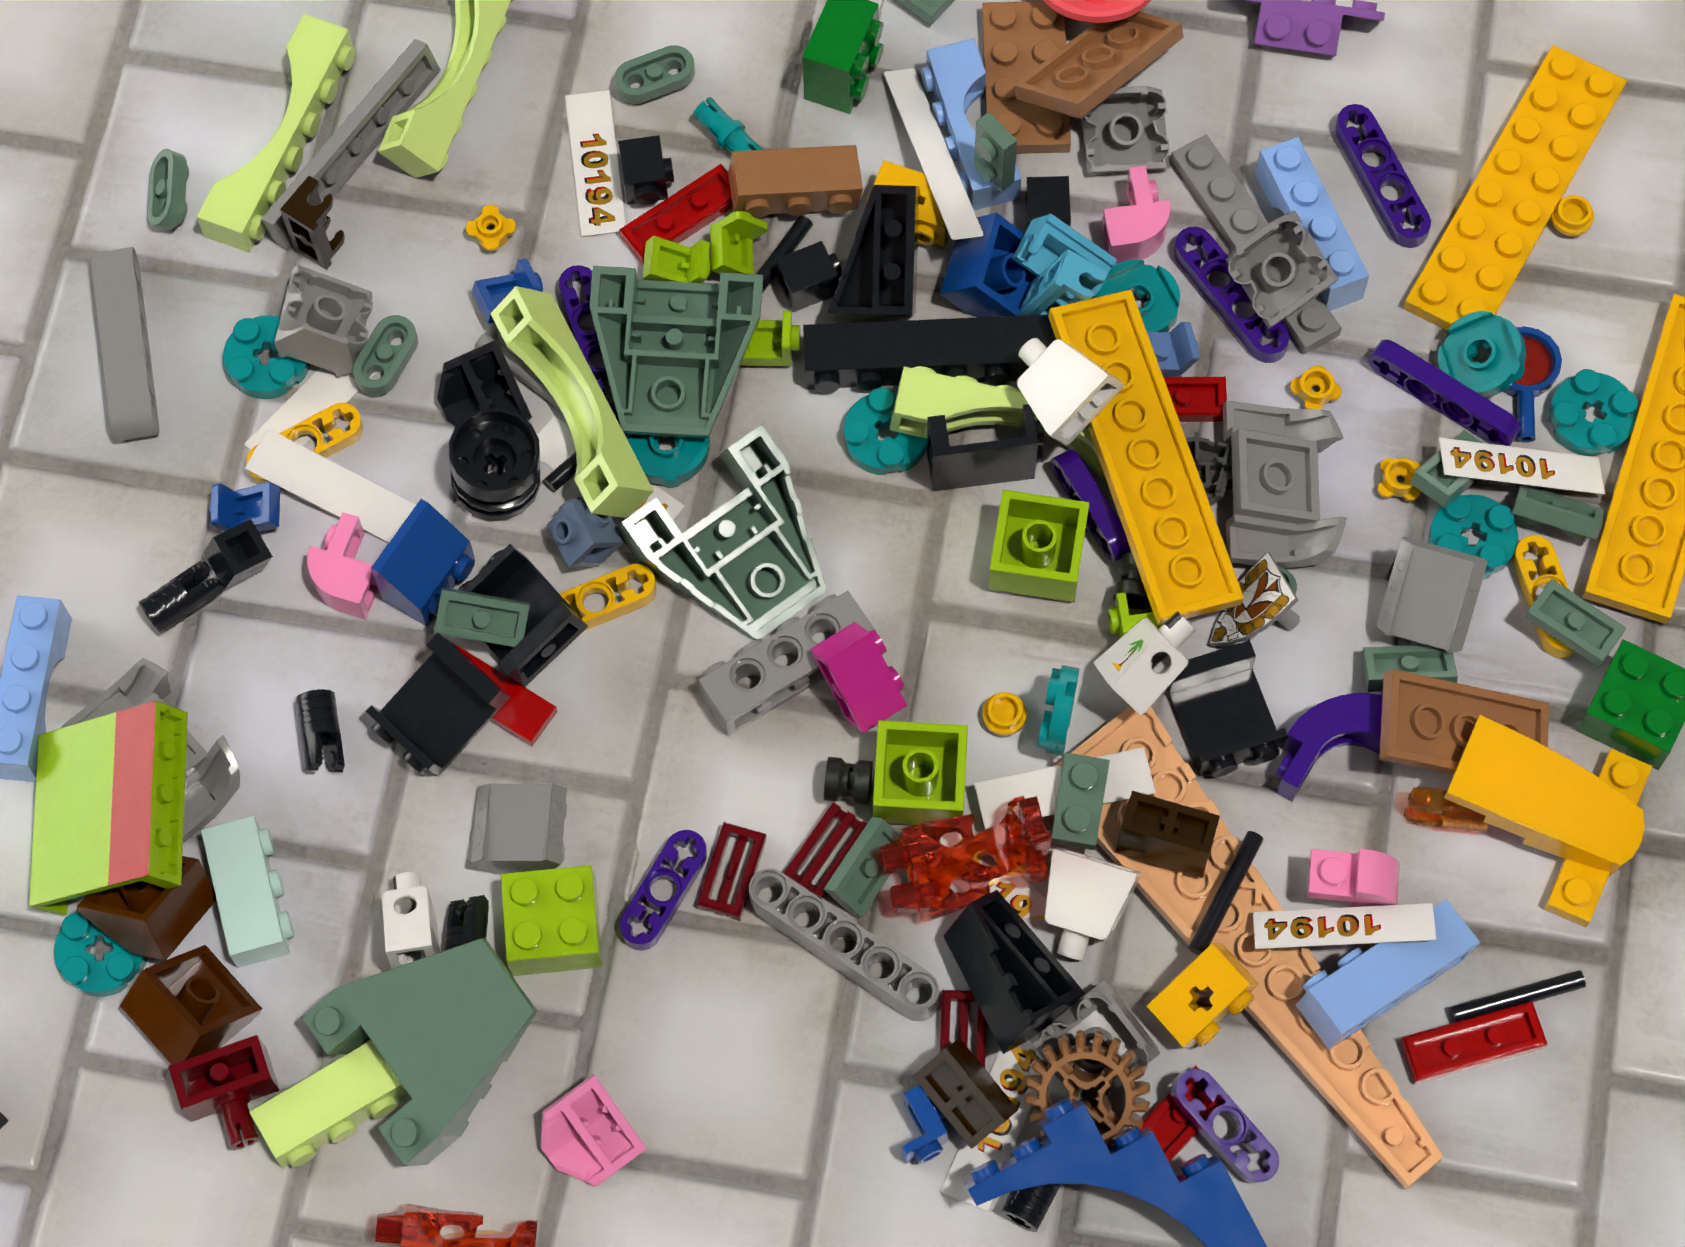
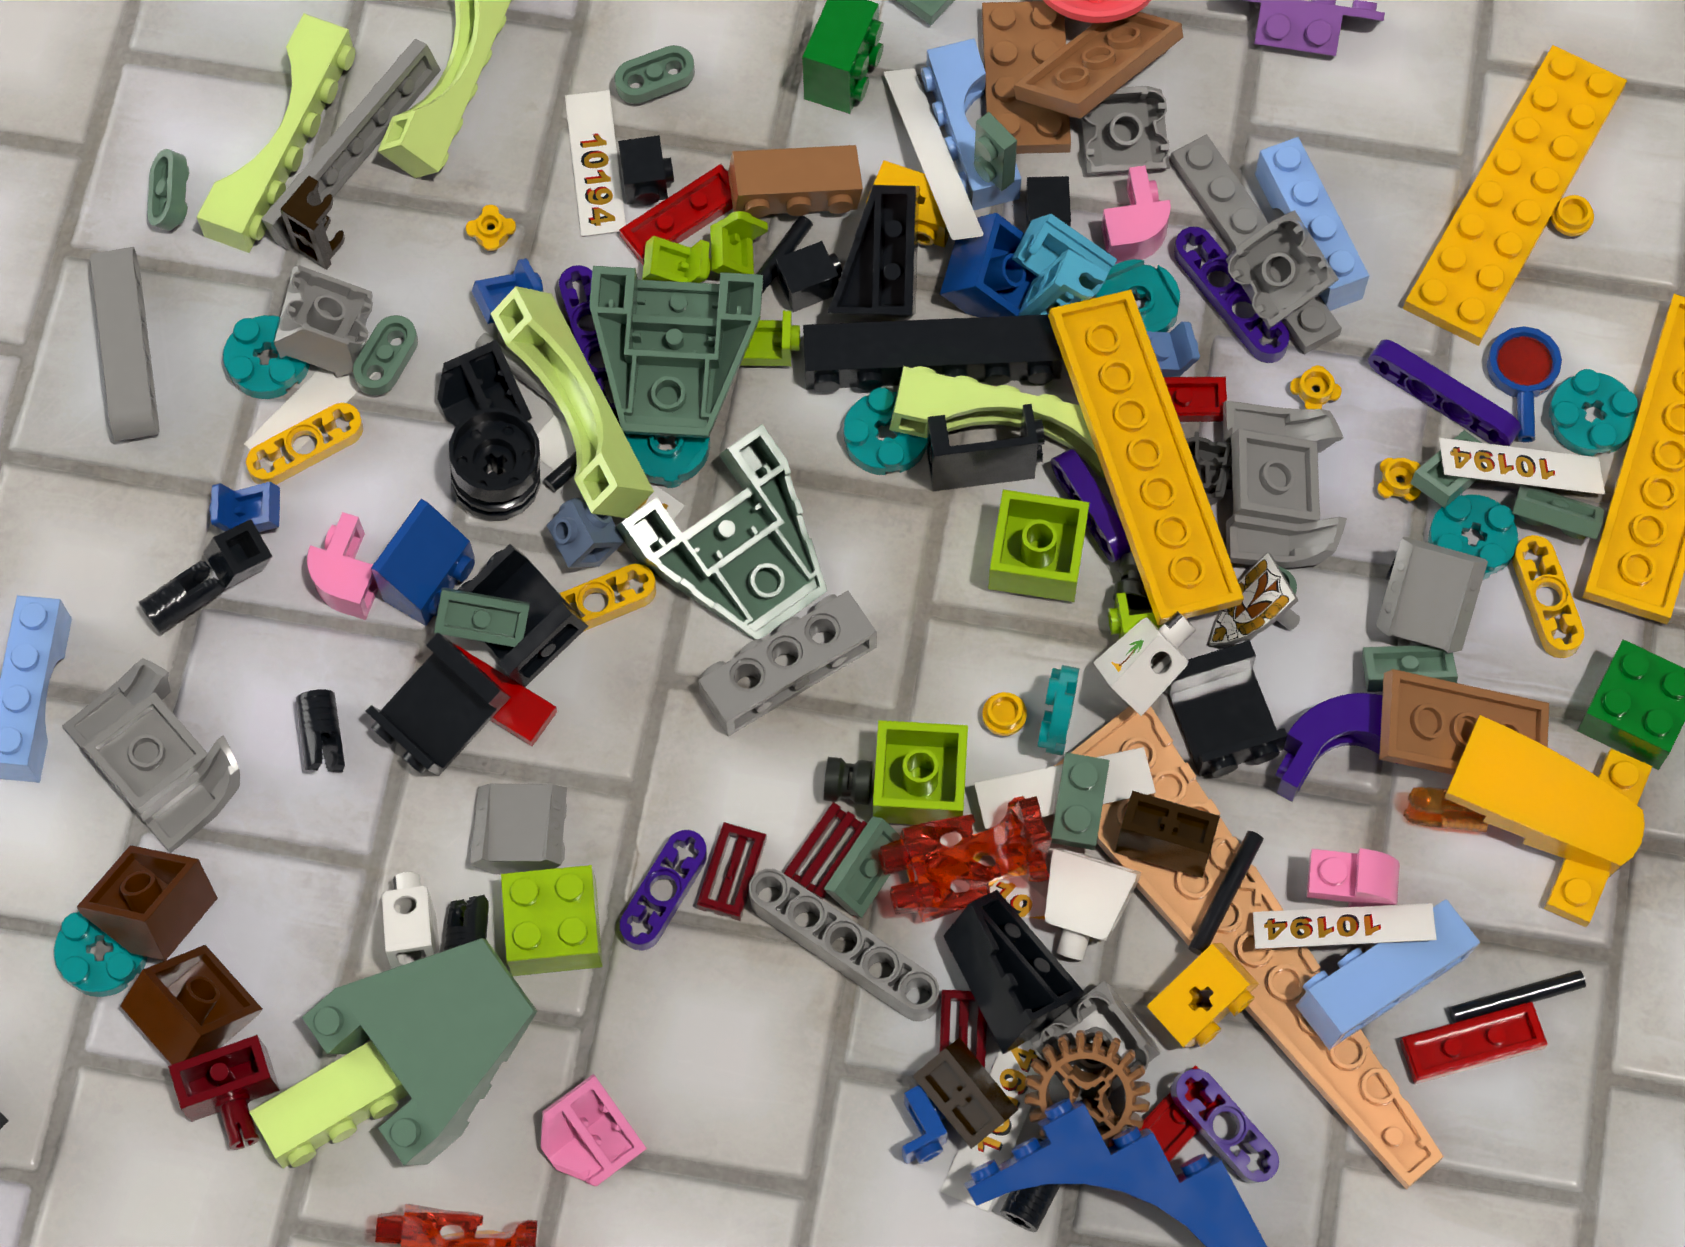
lime panel [29,700,188,916] -> none
light aqua brick [201,816,294,968] -> none
white sticker [245,428,416,543] -> none
teal pin [693,97,764,153] -> none
dark pink brick [810,622,907,733] -> none
white torso [1017,338,1125,445] -> none
dark purple beam [1335,104,1431,248] -> none
teal plate [1438,311,1526,398] -> none
sand green plate [1524,578,1626,667] -> none

